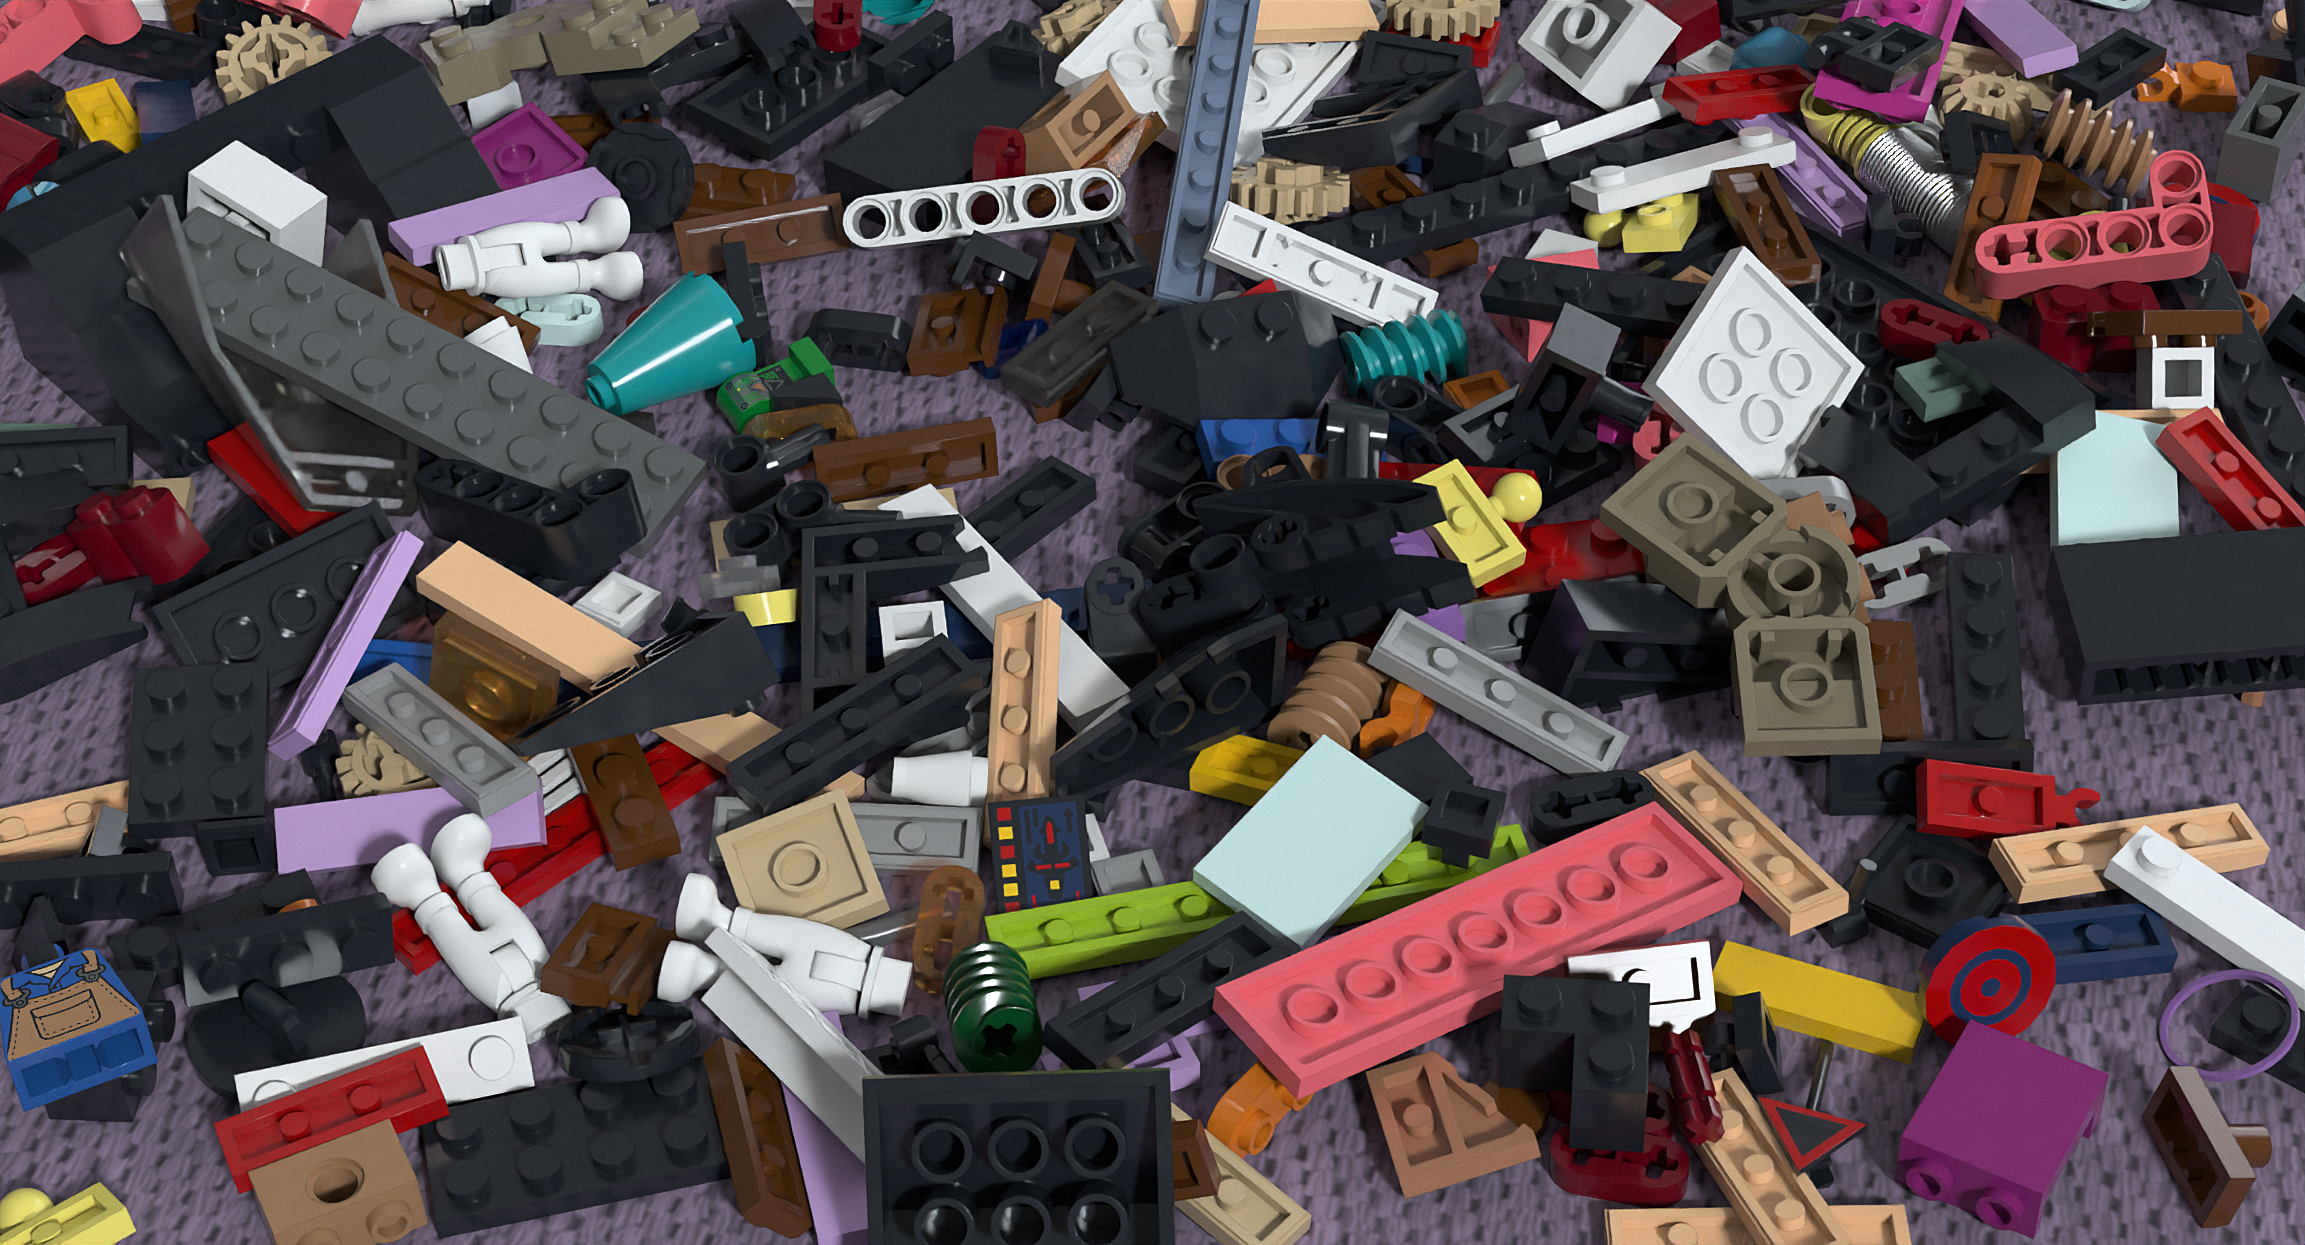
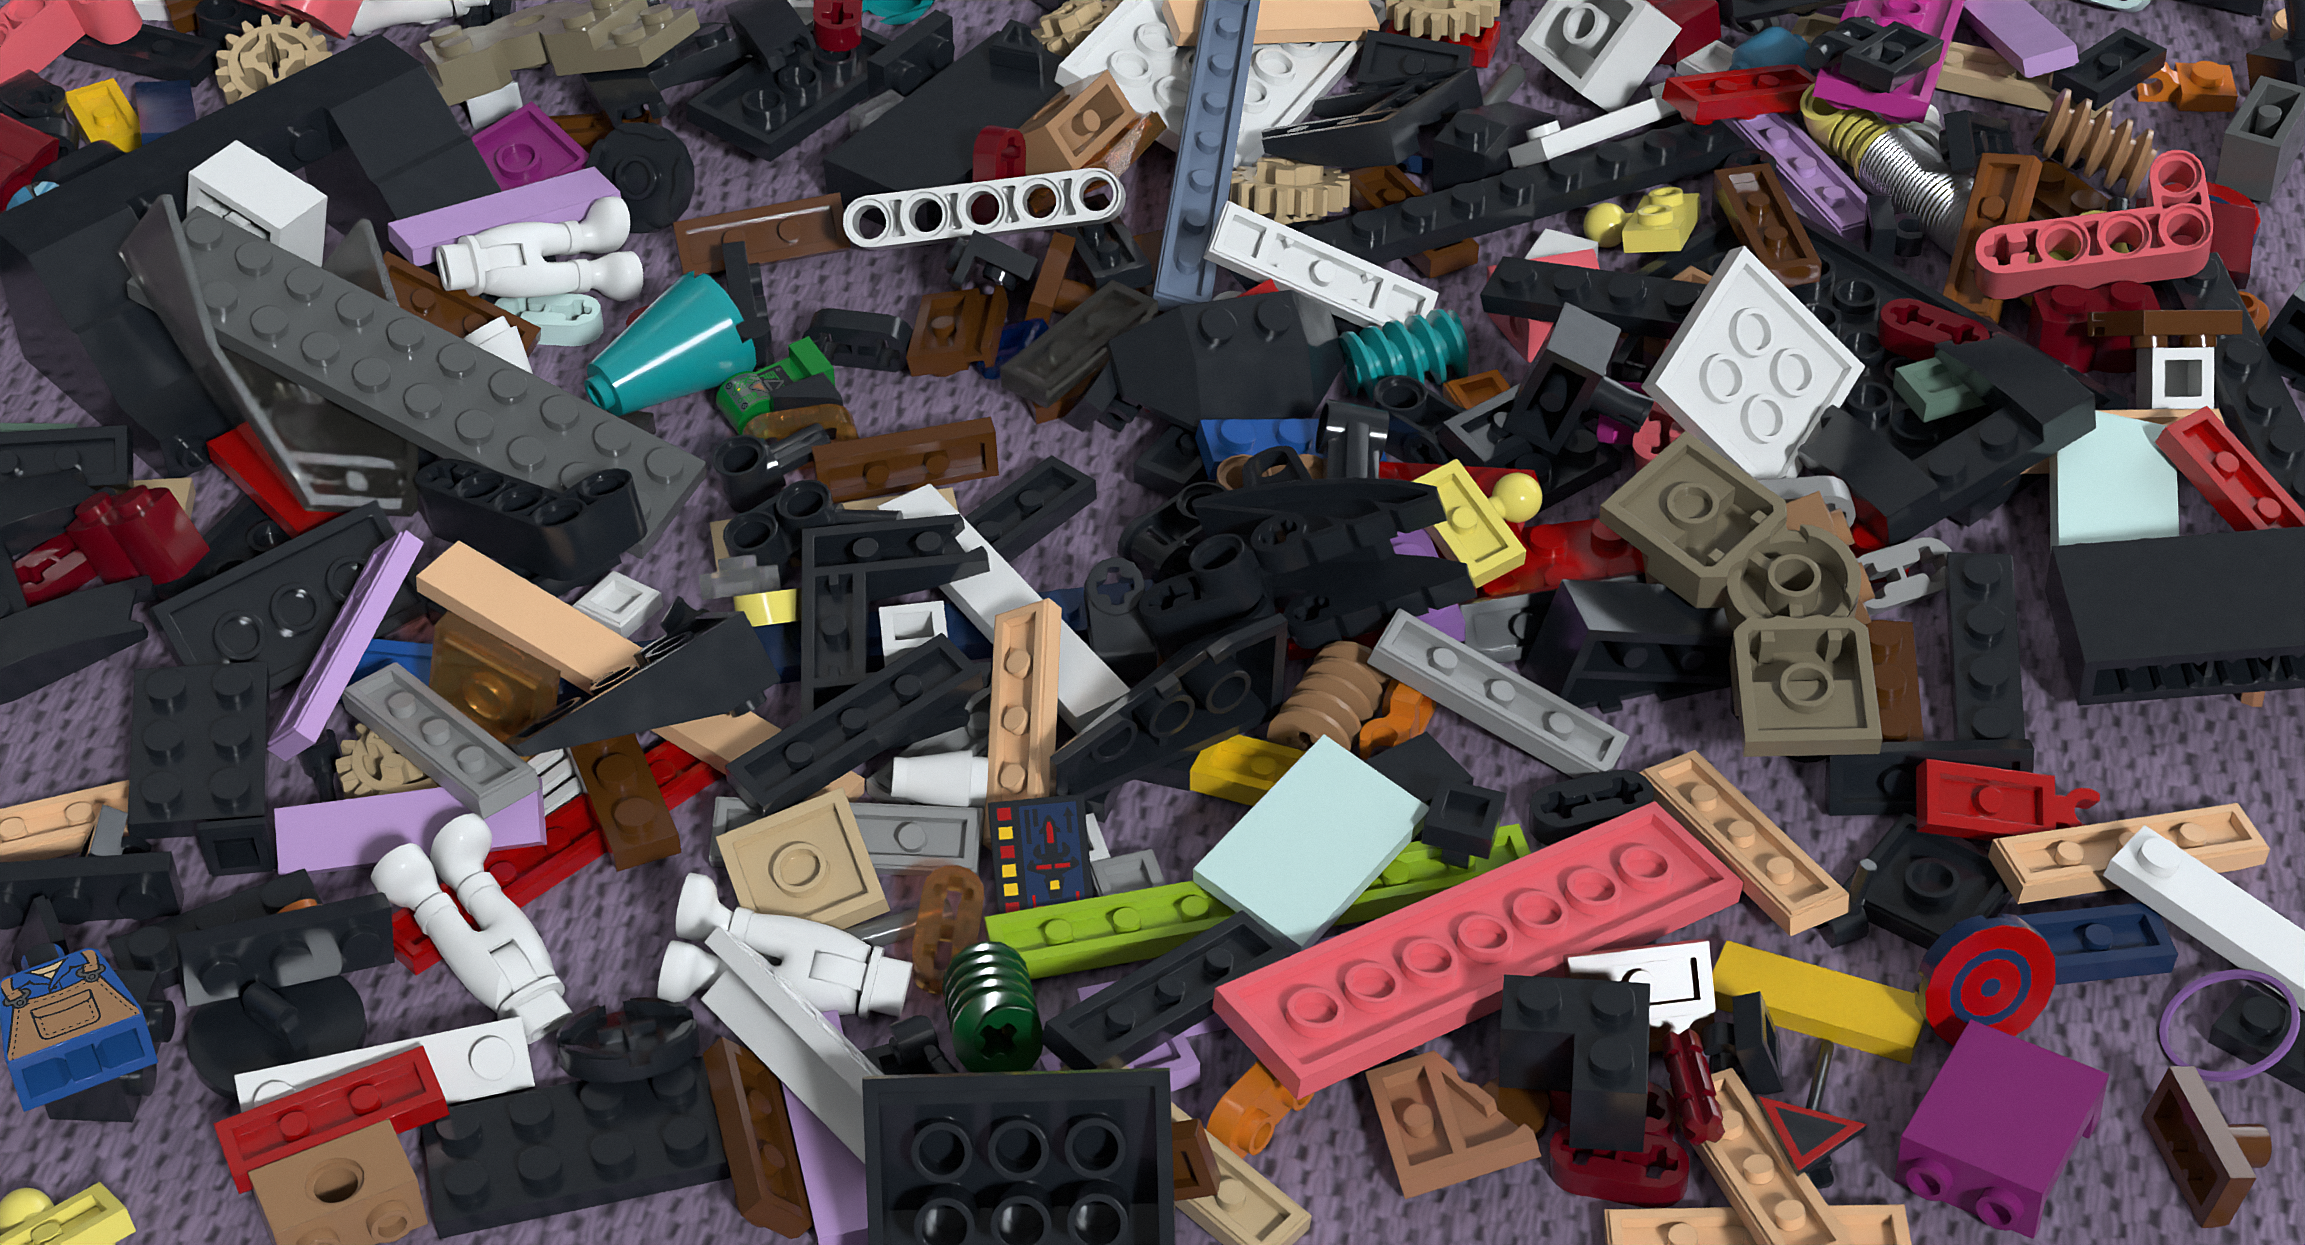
reddish brown plate [540,903,685,1016] -> none
reddish brown plate [677,163,797,221] -> none
white plate [1570,126,1797,215] -> none
tan gear [1937,70,2033,150] -> none

